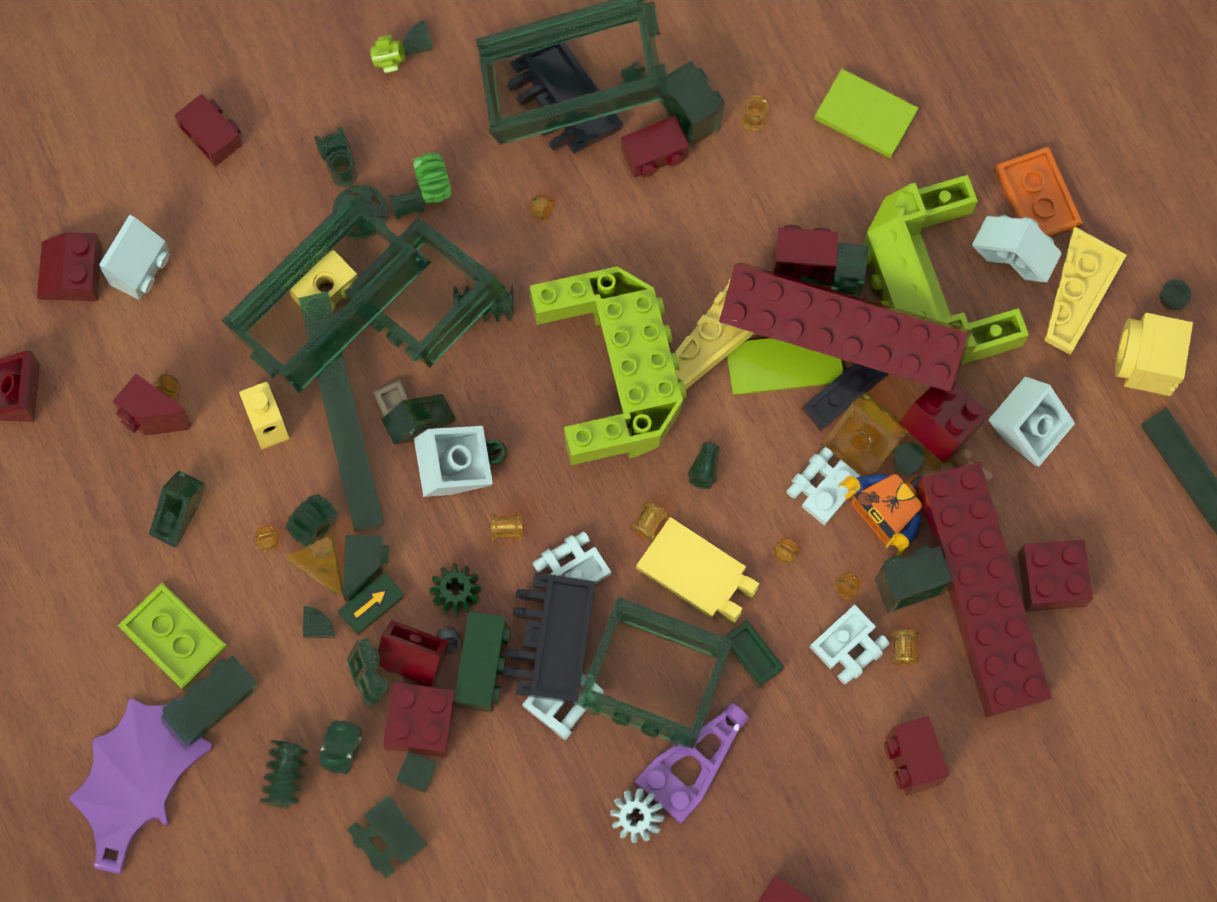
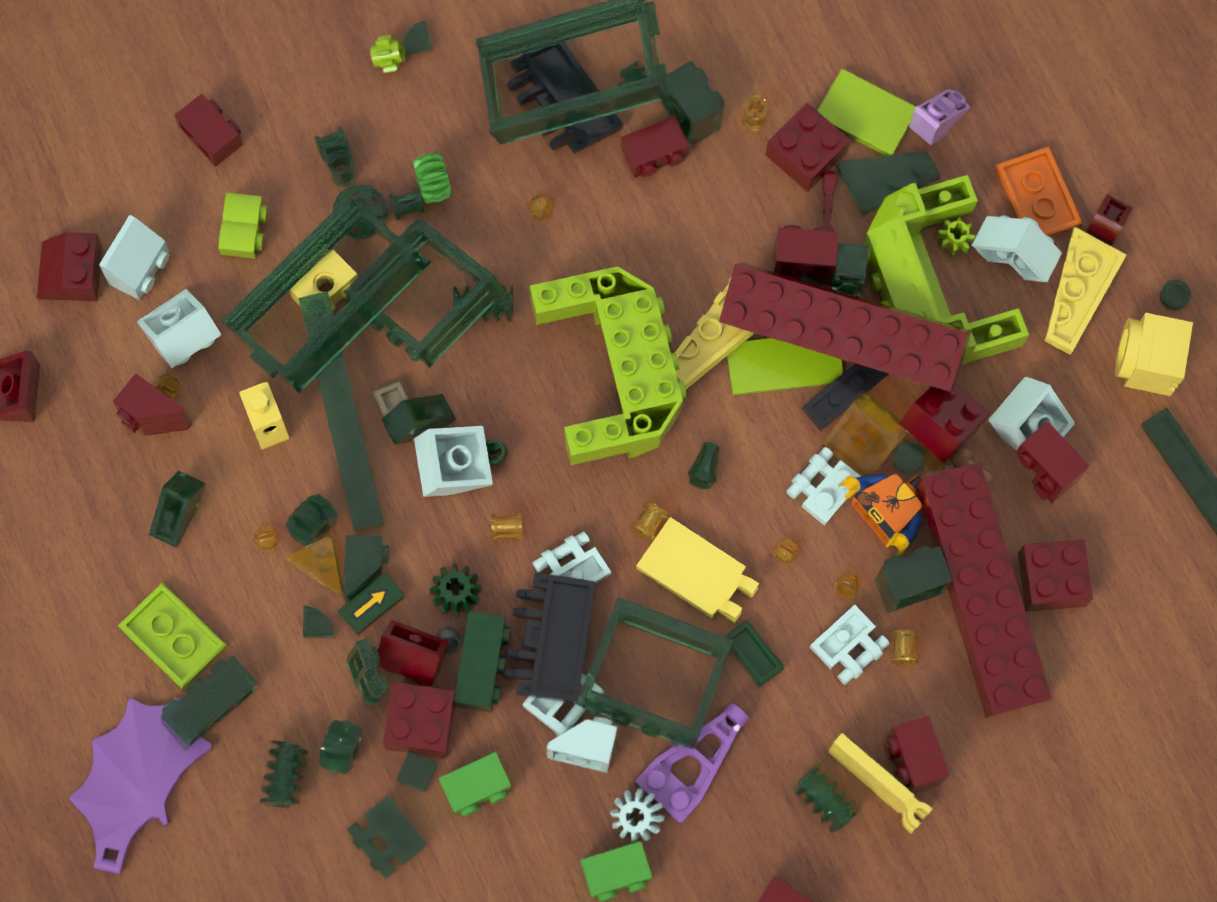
none -> light aqua slope [136,289,221,368]
none -> lime brick [218,192,268,259]
none -> bright green brick [439,752,512,818]
none -> light aqua slope [547,717,617,773]
none -> bright green brick [580,841,652,902]
none -> dark red brick [765,102,851,192]
none -> clear green piece [795,763,862,833]
none -> dark red piece [820,171,836,232]
none -> light yellow tile [828,733,932,834]
none -> clear green wing [835,151,941,215]
none -> lavender slope [909,89,971,145]
none -> lime gear [937,217,975,256]
none -> dark red brick [1016,421,1090,504]
none -> dark red slope [1086,194,1133,246]

